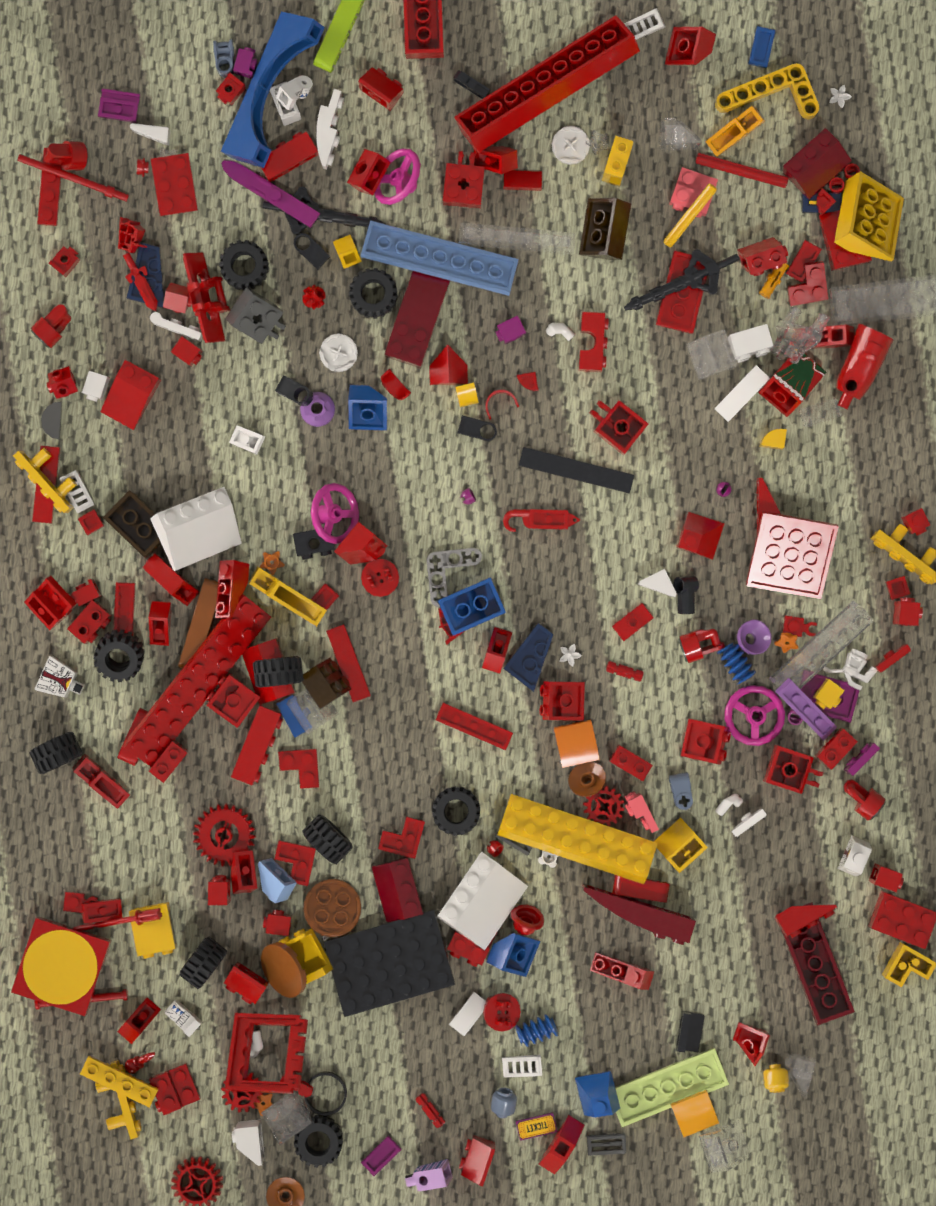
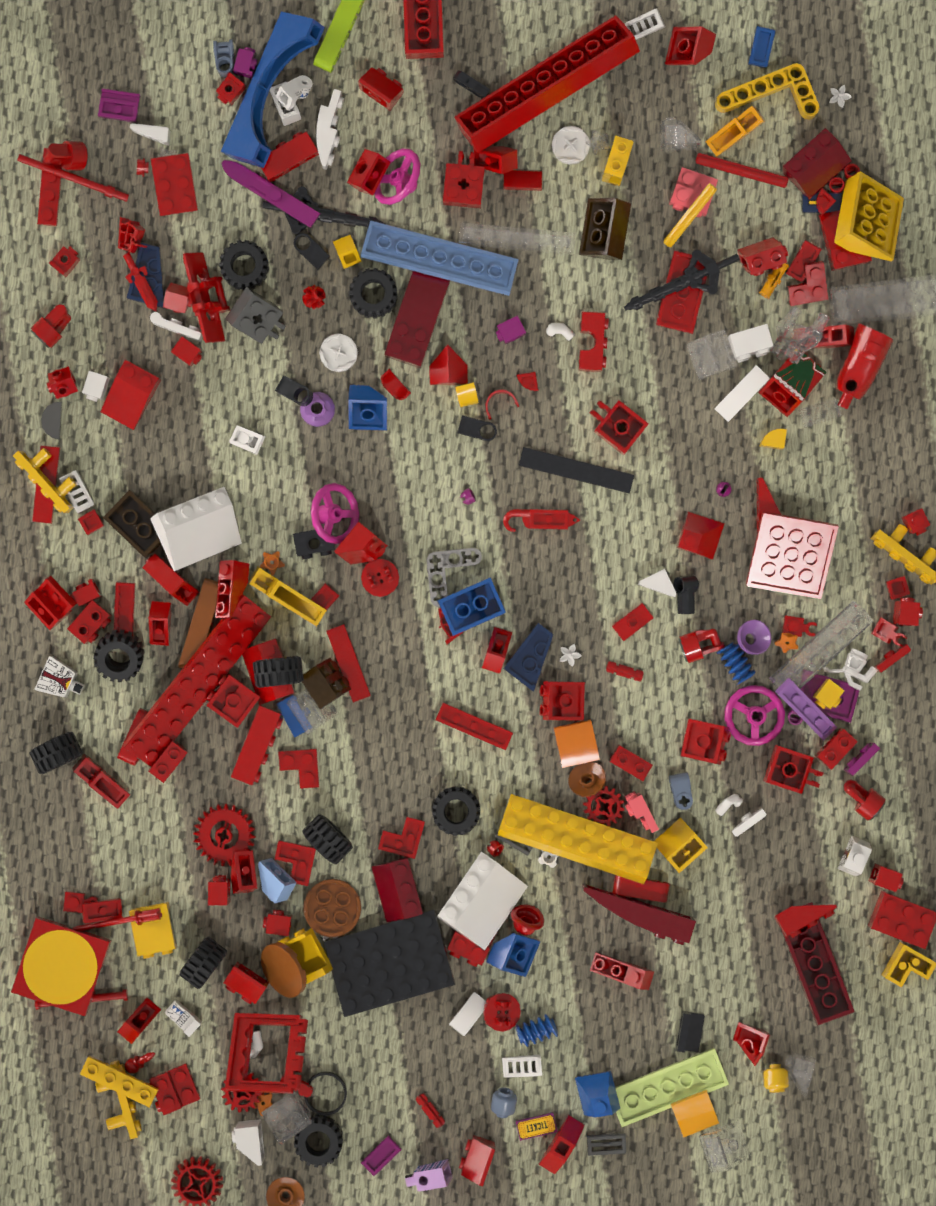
none -> plate [871,617,907,647]

